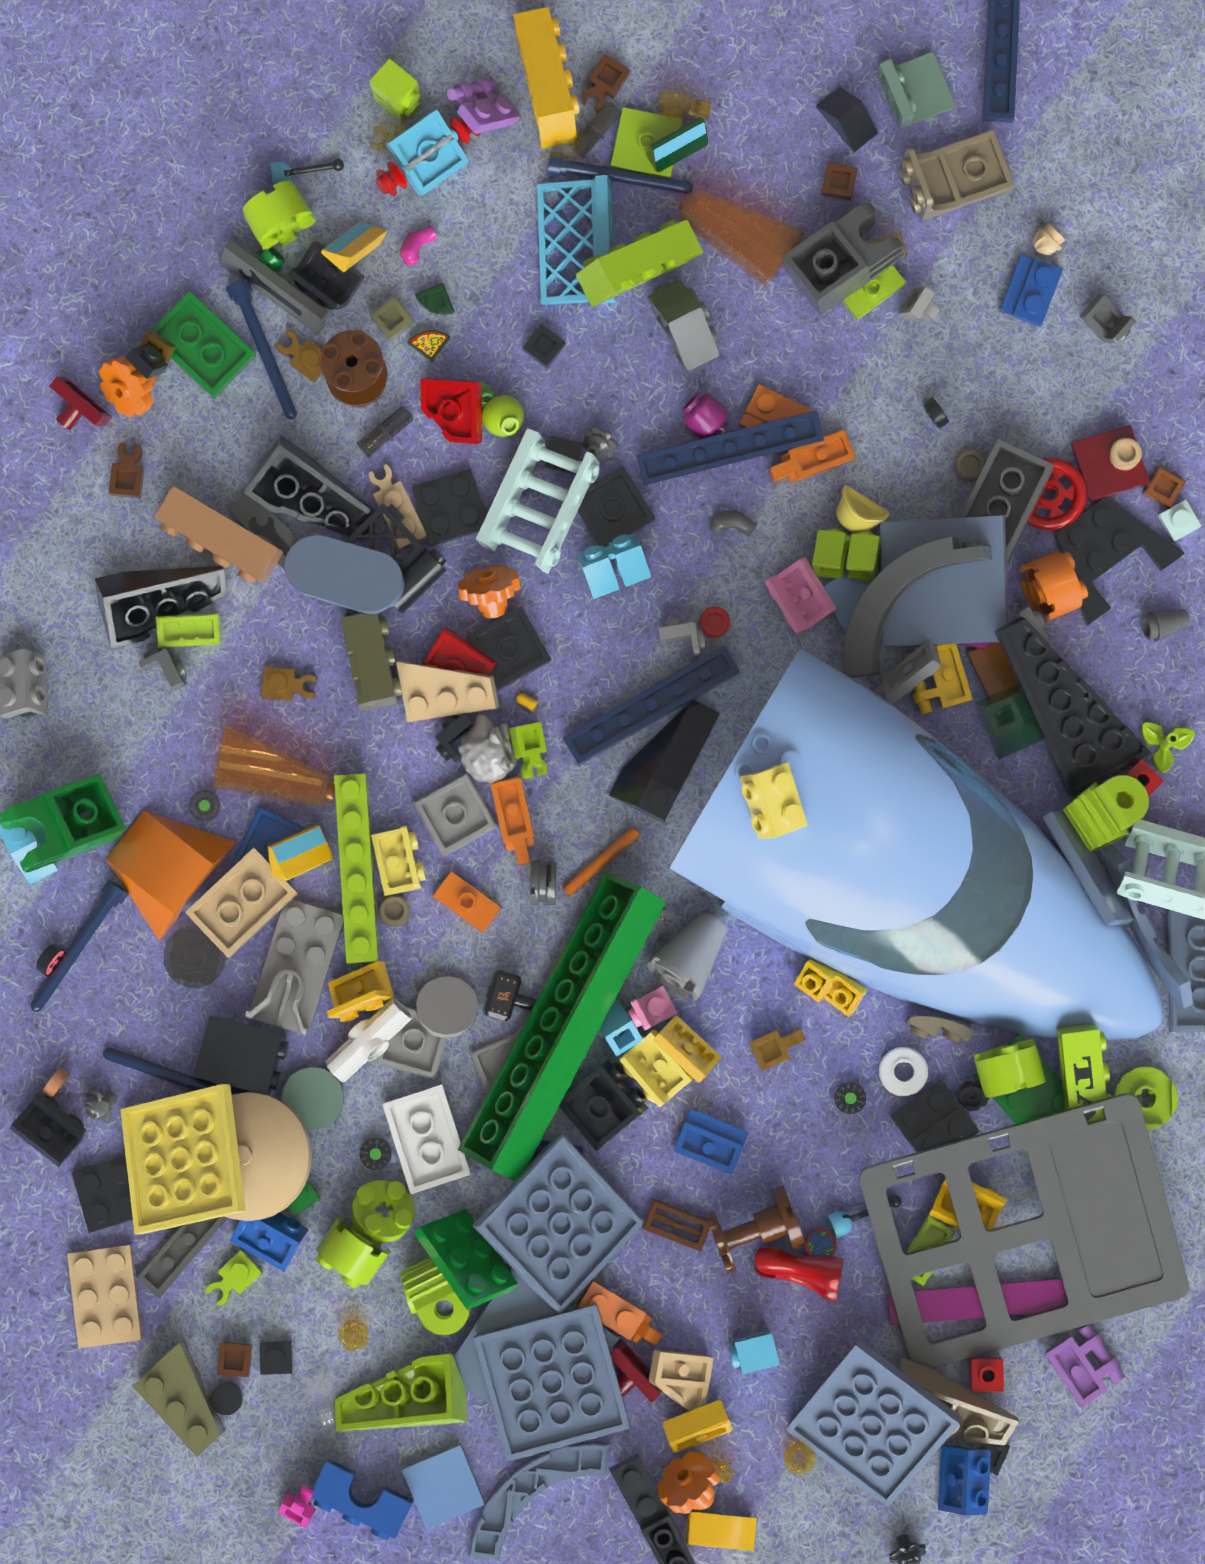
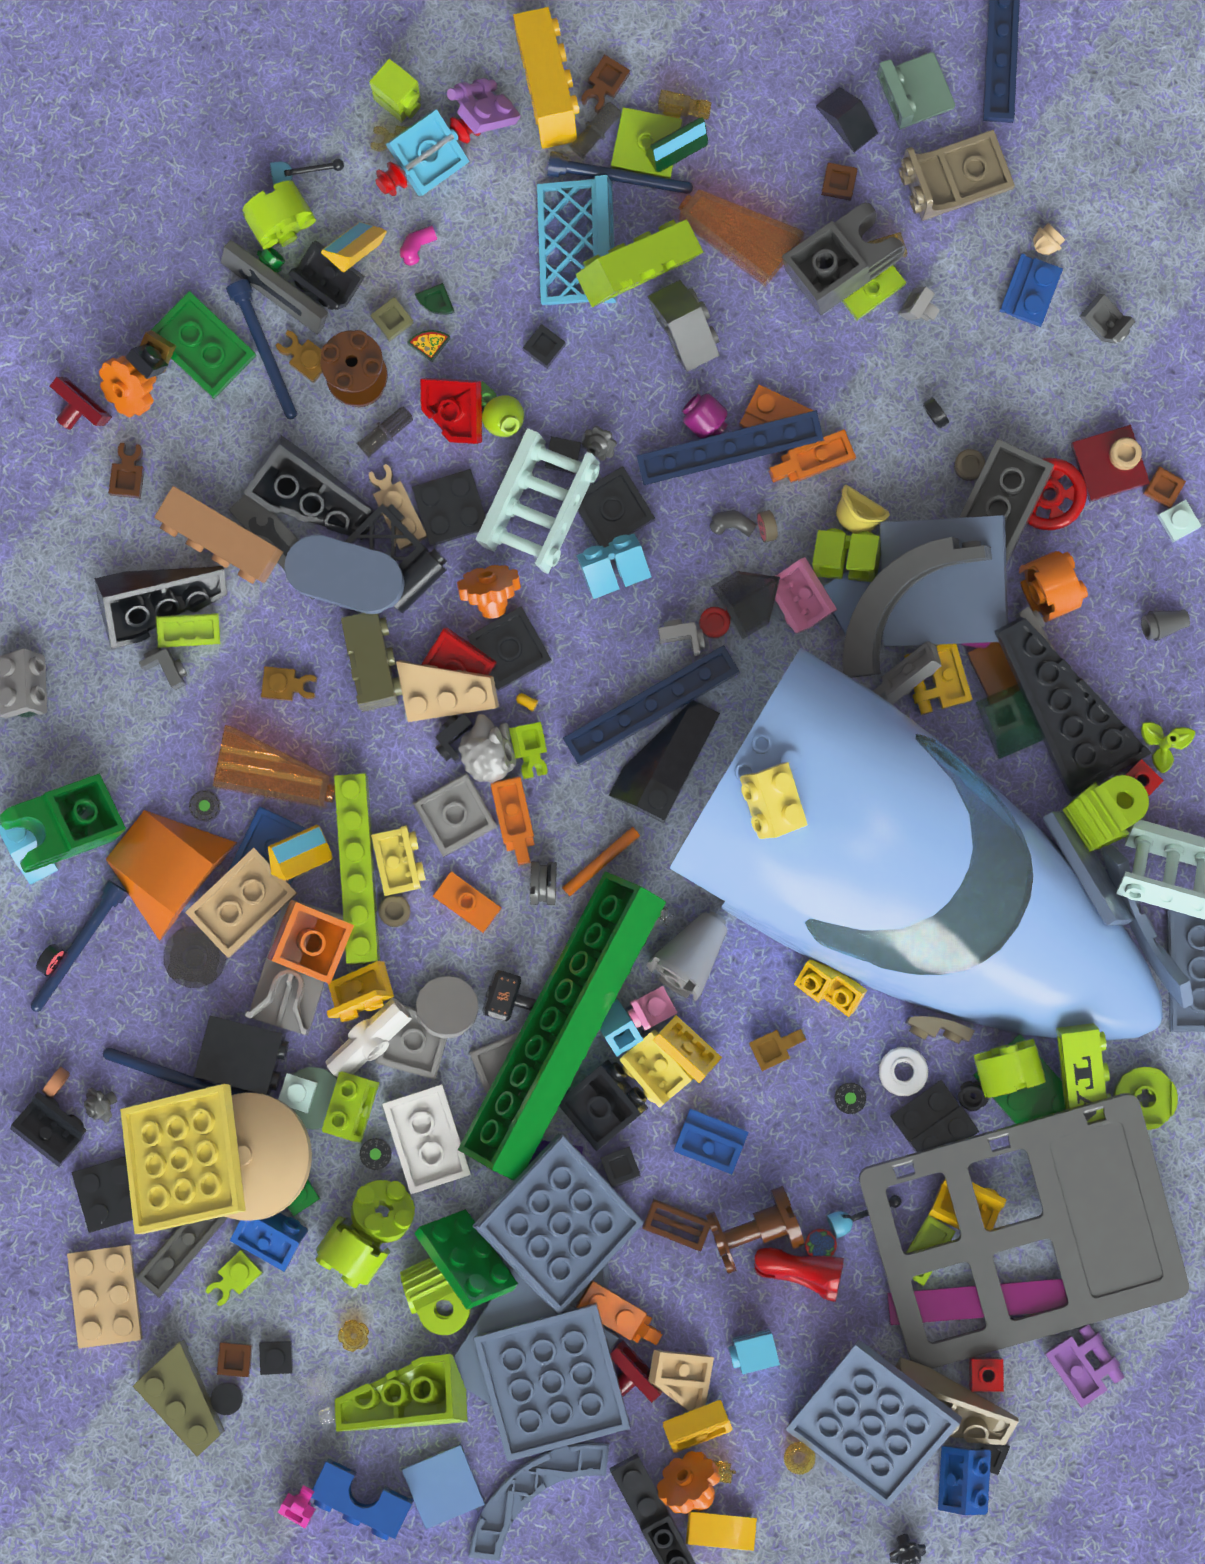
black wing [1054,498,1185,626] -> none
none -> orange slope [267,900,354,984]
none -> light aqua plate [278,1073,318,1113]
none -> lime bracket [322,1072,380,1143]
none -> black plate [600,1146,642,1188]
none -> clear smoke slope [711,571,780,640]
none -> dark tan tile [757,510,778,543]

